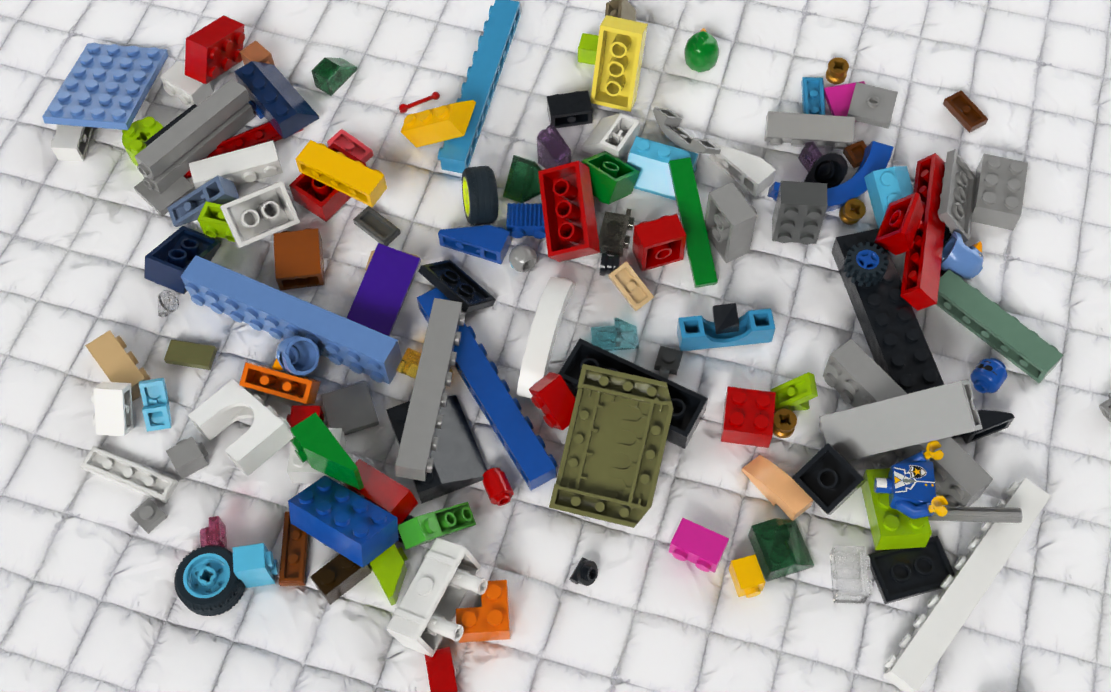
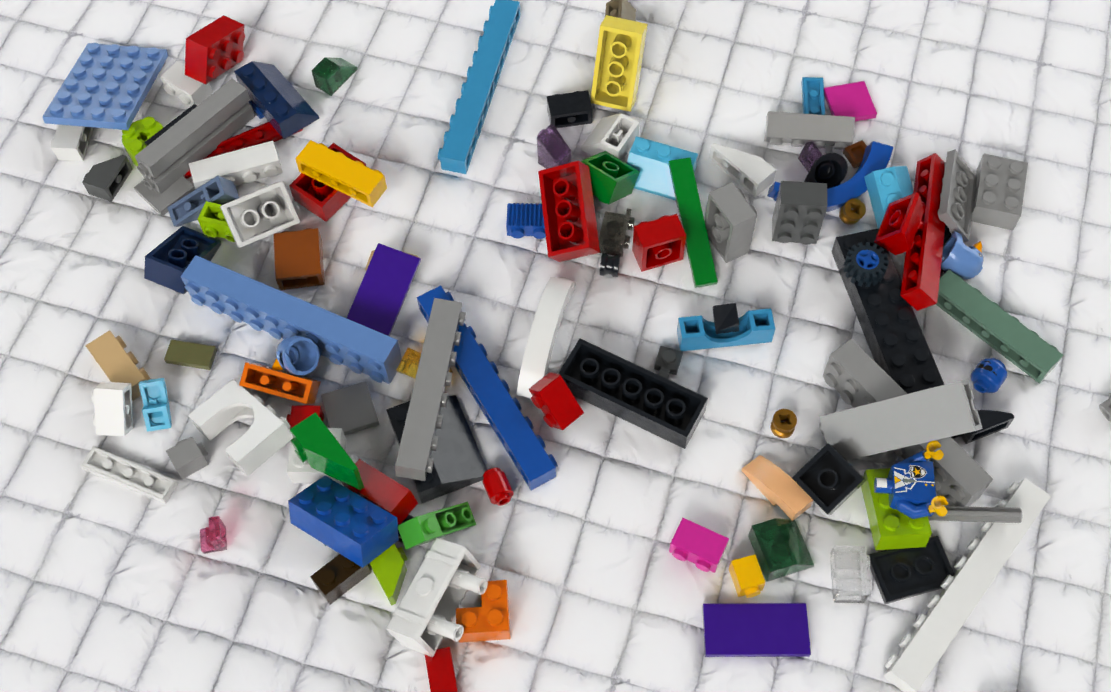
light grey plate [130,498,167,534] -> none
clear plate [157,290,179,317] -> none
wheel [174,545,246,616] -> none
medium azure brick [232,543,279,588] -> none
nougat brick [240,41,275,65] -> none
dark orange tile [279,512,309,586] -> none
coral plate [327,129,373,163] -> none
dark grey tile [353,206,401,246] -> none
red hinge [399,92,440,113] -> none
yellow slope [401,100,476,148] -> none
black tile [418,260,496,313] -> none
blue slope [438,225,511,264] -> none
black wheel [462,166,498,225] -> none
clear green slope [503,155,542,203] -> none
light grey piece [509,244,537,272] -> none
olive slope [549,364,673,528] -> none
black plate [569,557,598,586] -> none
lime brick [578,33,599,65] -> none
clear light blue slope [591,318,639,351] -> none
tan plate [608,261,654,312] -> none
light grey slope [653,107,721,155] -> none
green piece [684,28,719,72] -> none
red brick [721,386,776,448] -> none
lime slope [770,372,818,411] -> none
pearl gold wheel [826,58,849,84] -> none
light grey plate [847,82,898,128] -> none
reddish brown plate [943,90,988,133] -> none
none -> dark grey slope [82,155,133,202]
none -> dark purple tile [702,603,811,657]

